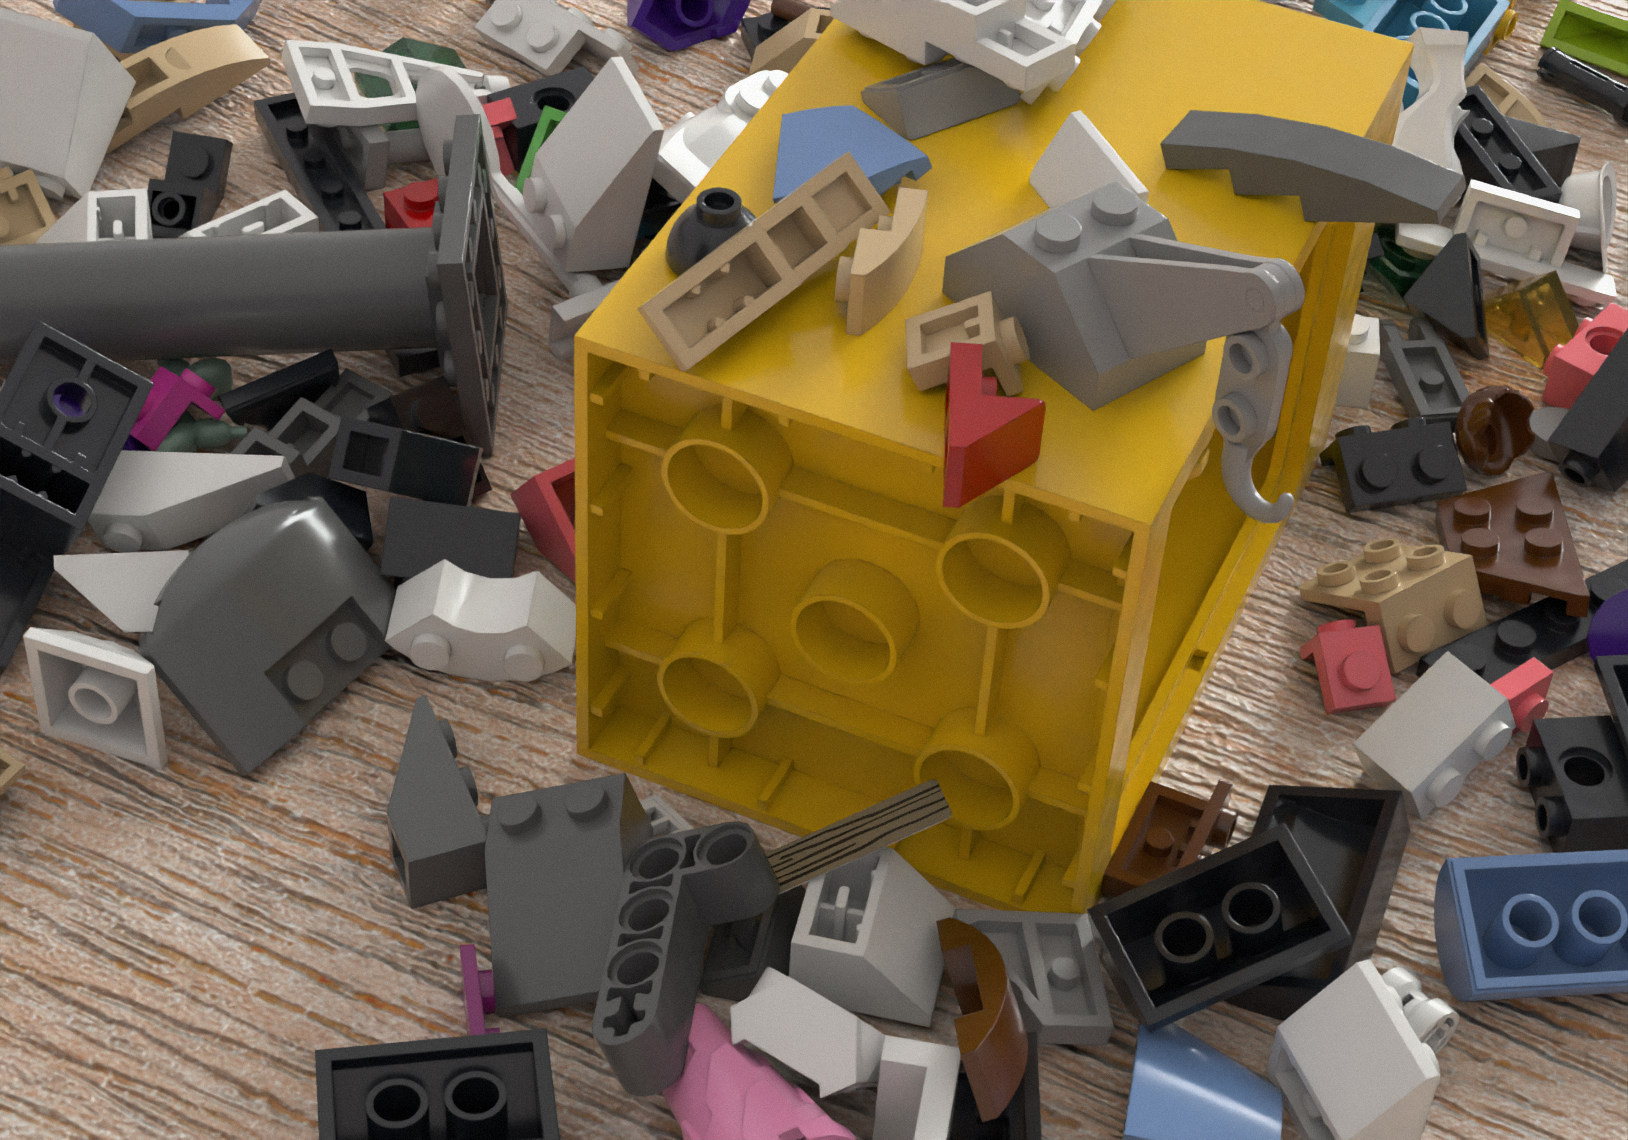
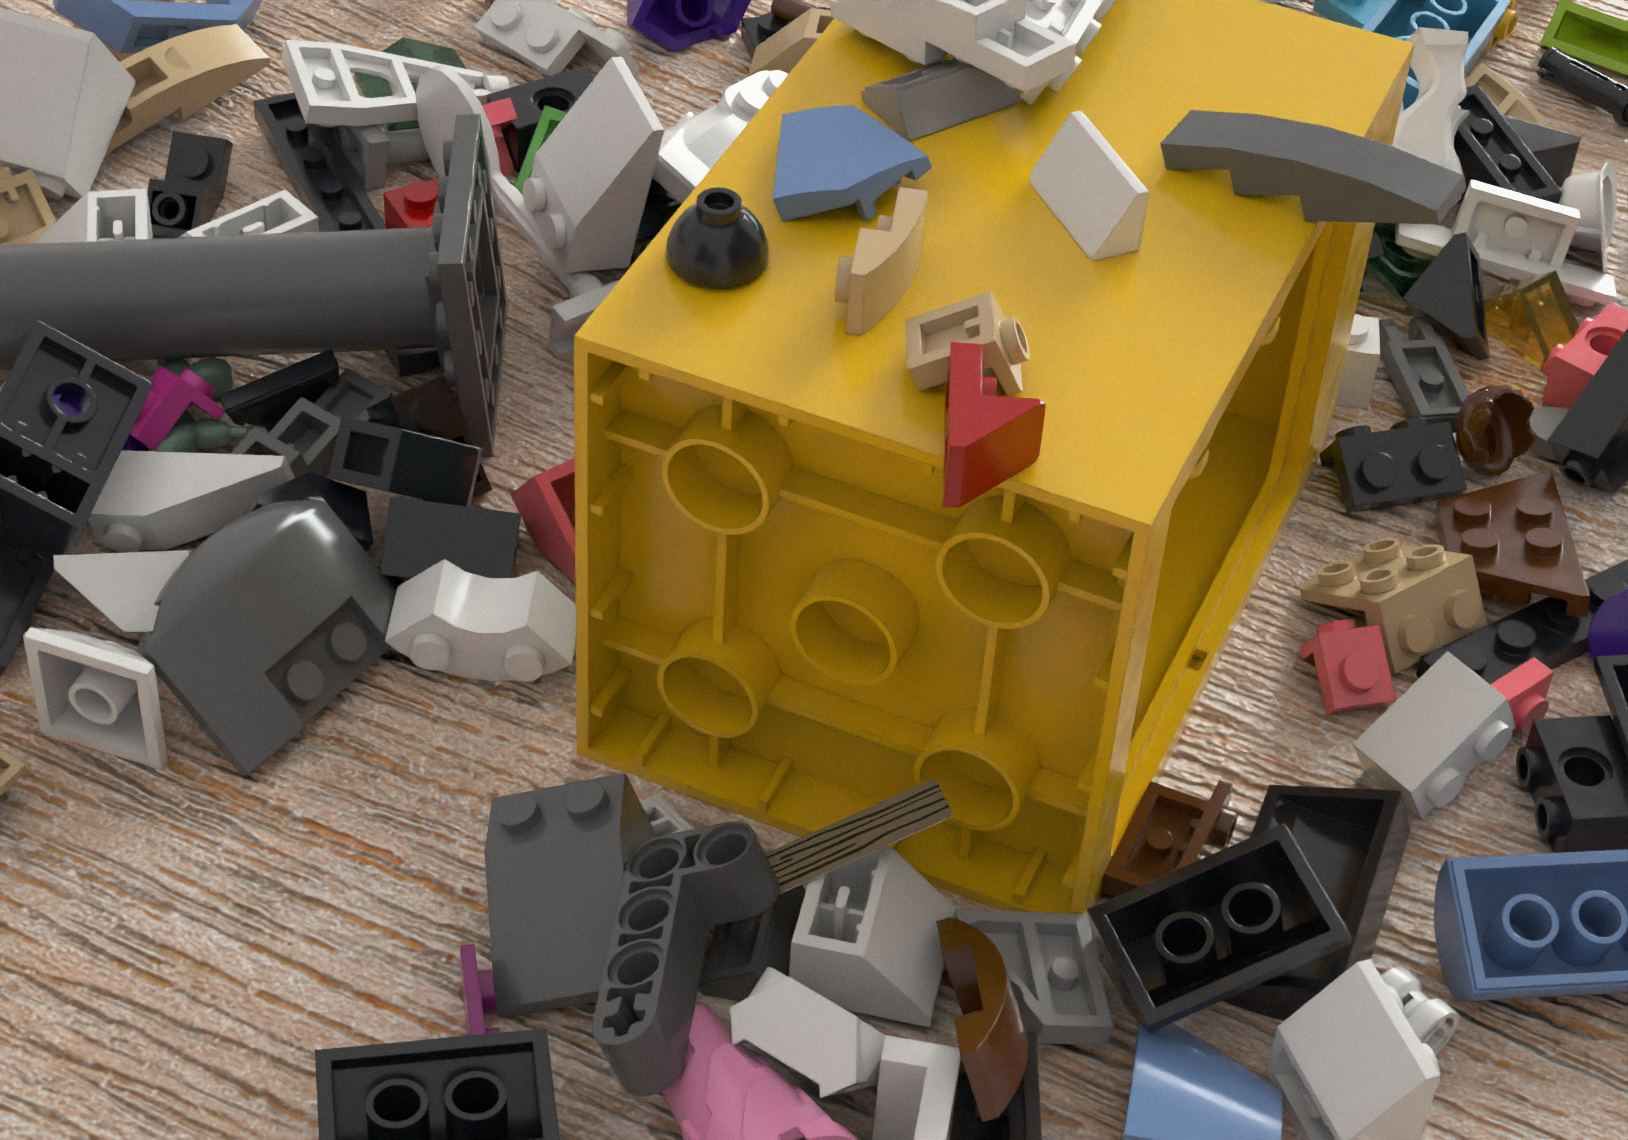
dark grey slope [387,695,490,909] -> none
tan slope [637,151,891,372] -> none
light grey slope [942,181,1305,523] -> none

